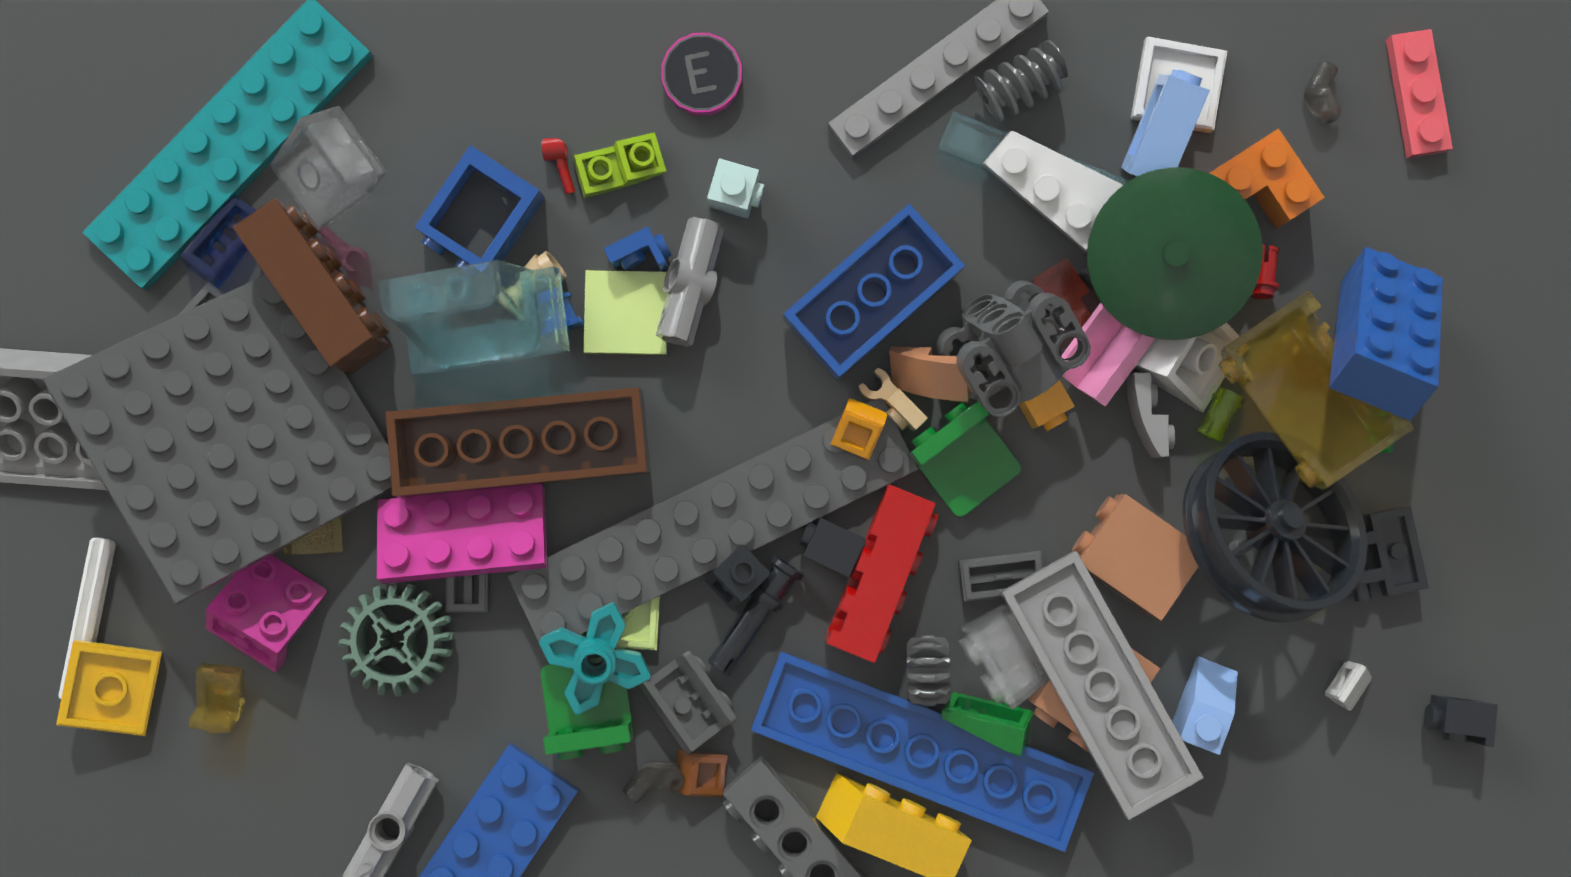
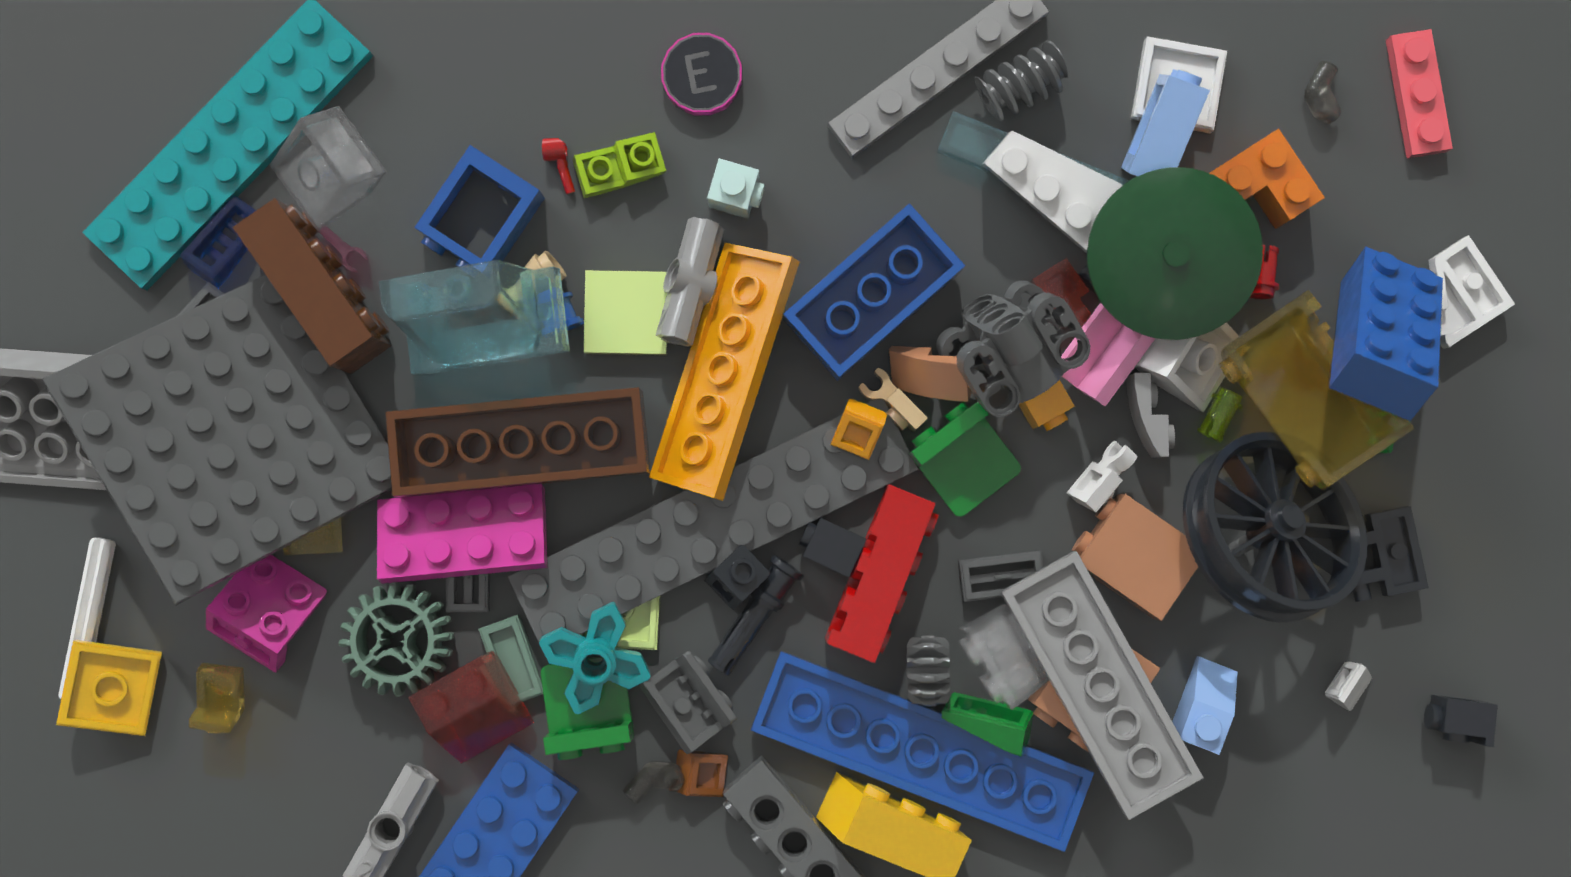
blue bracket [603,226,672,272] -> none
none -> clear red slope [408,651,535,764]
none -> sand green tile [478,614,543,707]
none -> light orange plate [649,243,800,501]
none -> white plate [1067,441,1138,512]
none -> white wing [1428,235,1515,349]

